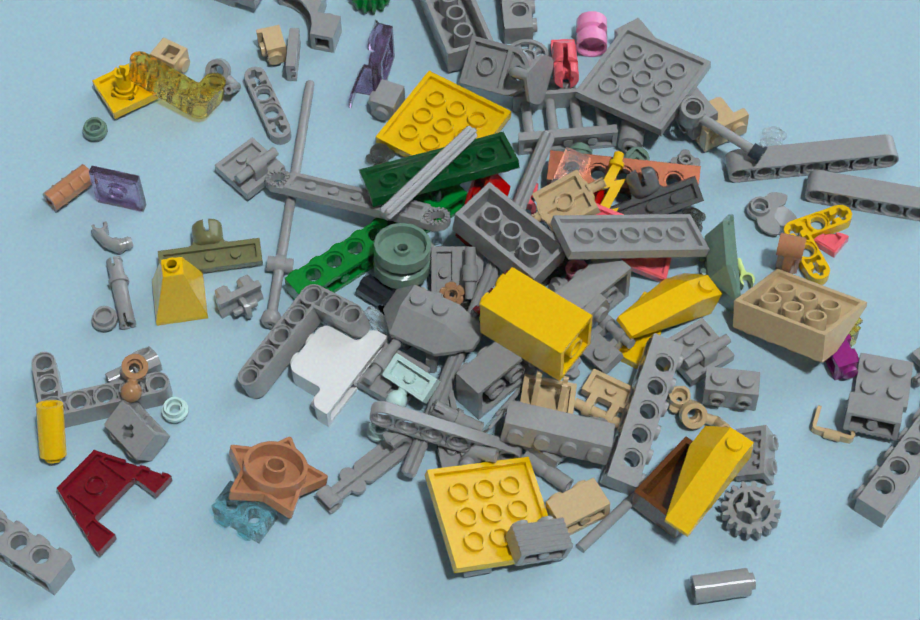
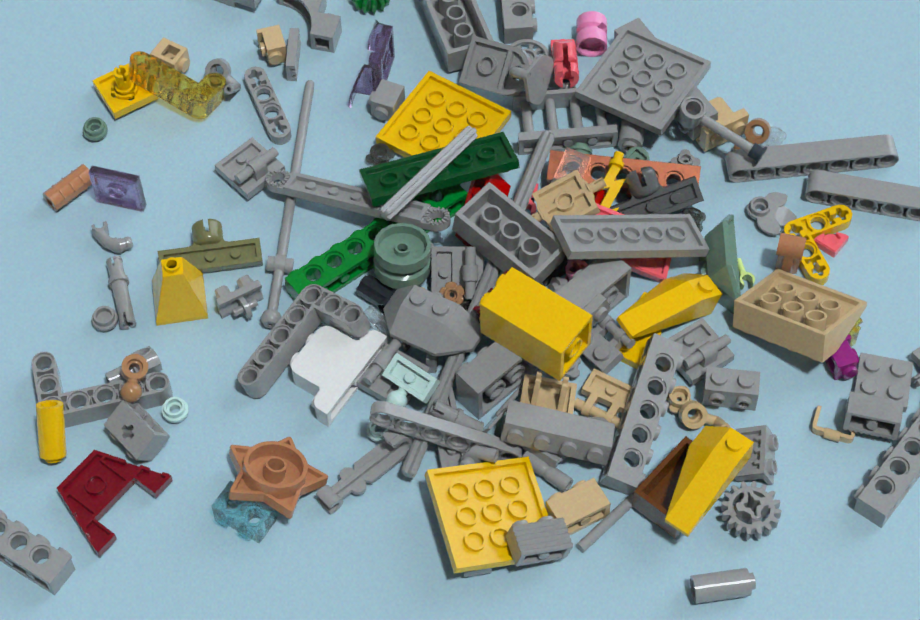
none -> medium nougat plate [733,118,771,150]

